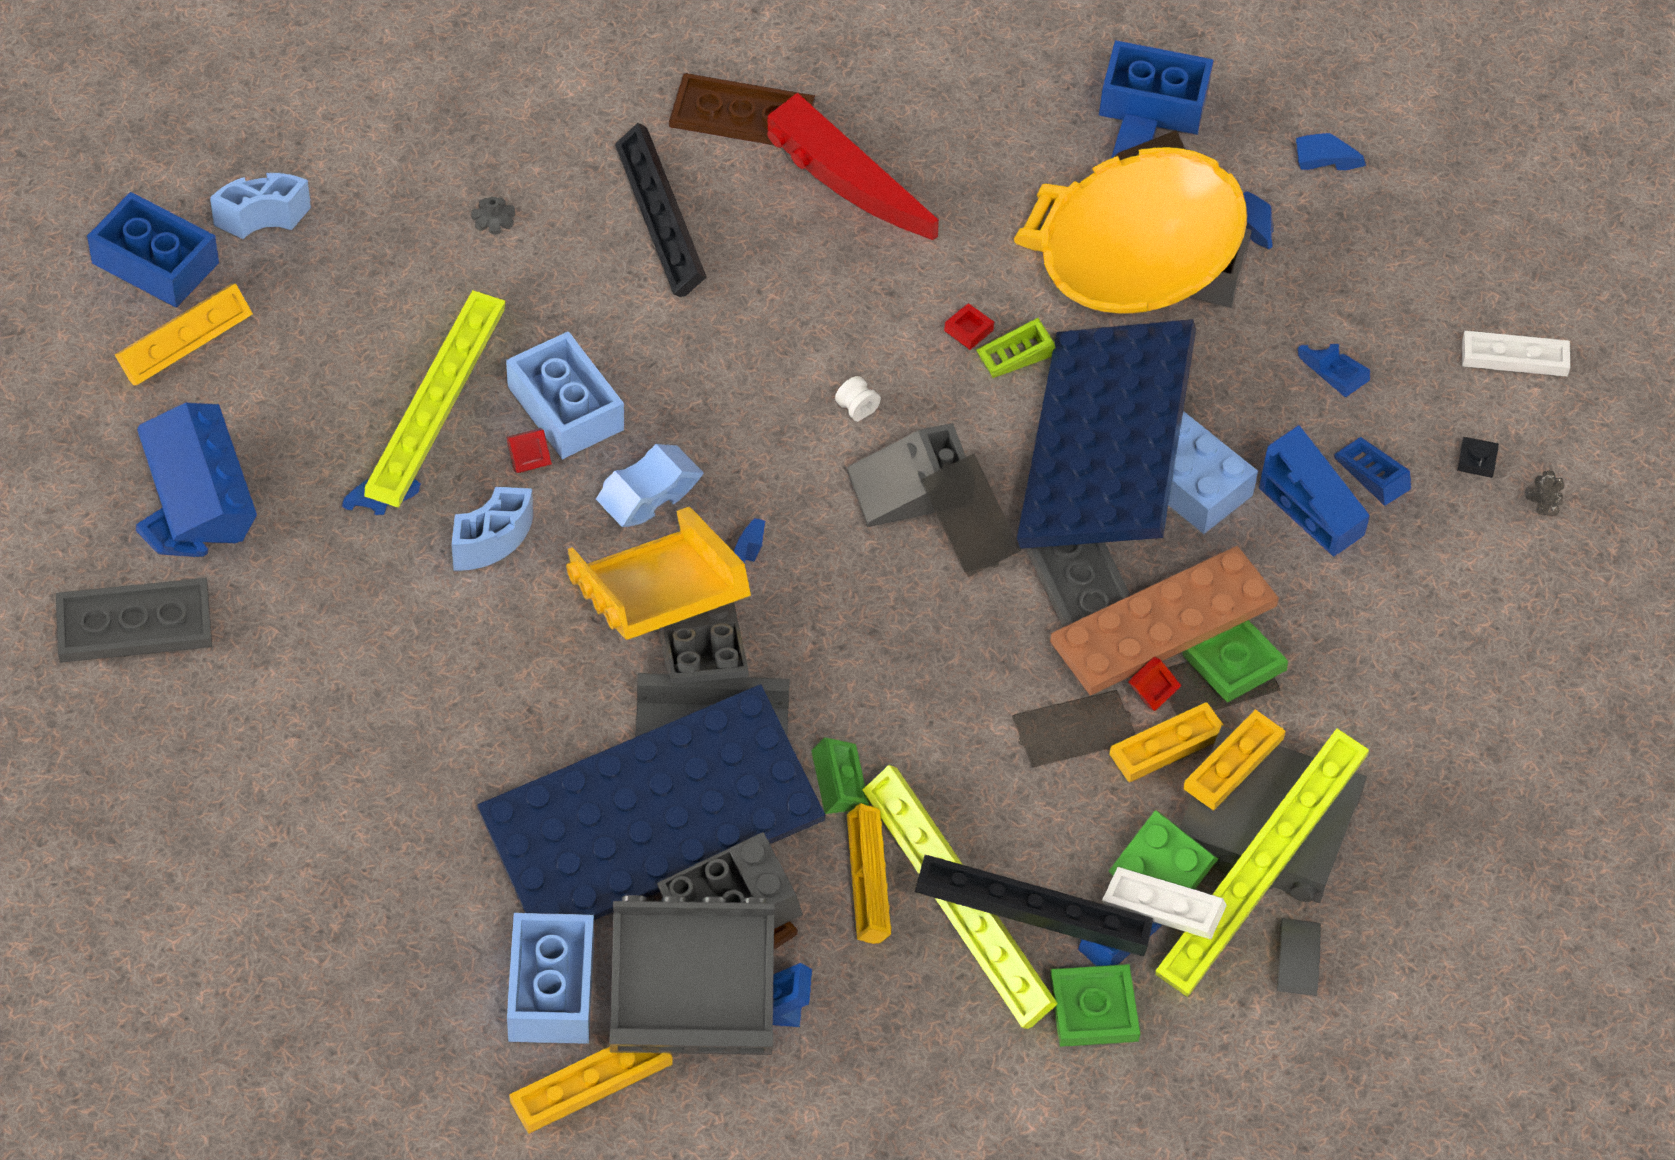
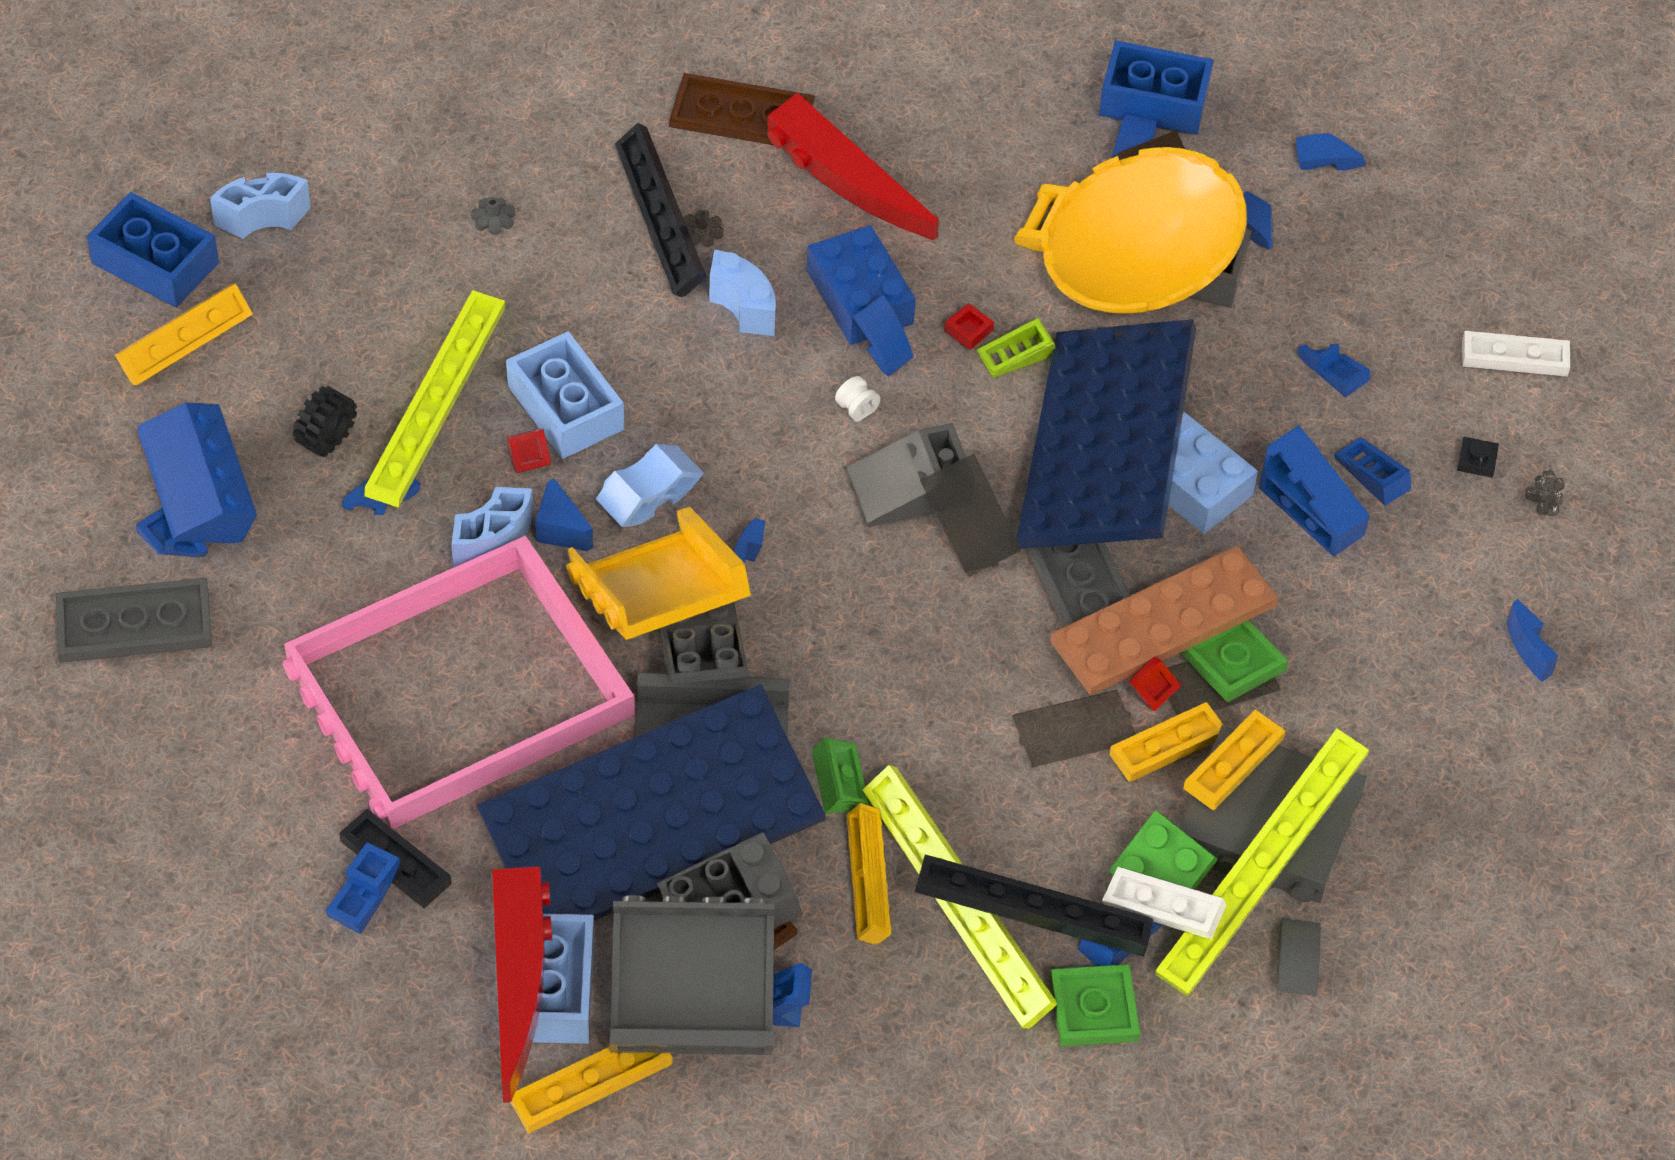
none -> bright pink door [282,535,635,829]
none -> black tyre [293,386,357,457]
none -> blue slope [325,842,400,934]
none -> black plate [339,809,452,909]
none -> red slope [492,867,552,1103]
none -> blue slope [535,478,593,551]
none -> clear smoke plant [683,210,724,247]
none -> light blue brick [709,250,776,336]
none -> blue brick [806,225,916,345]
none -> blue slope [852,295,914,376]
none -> blue slope [1507,599,1558,682]

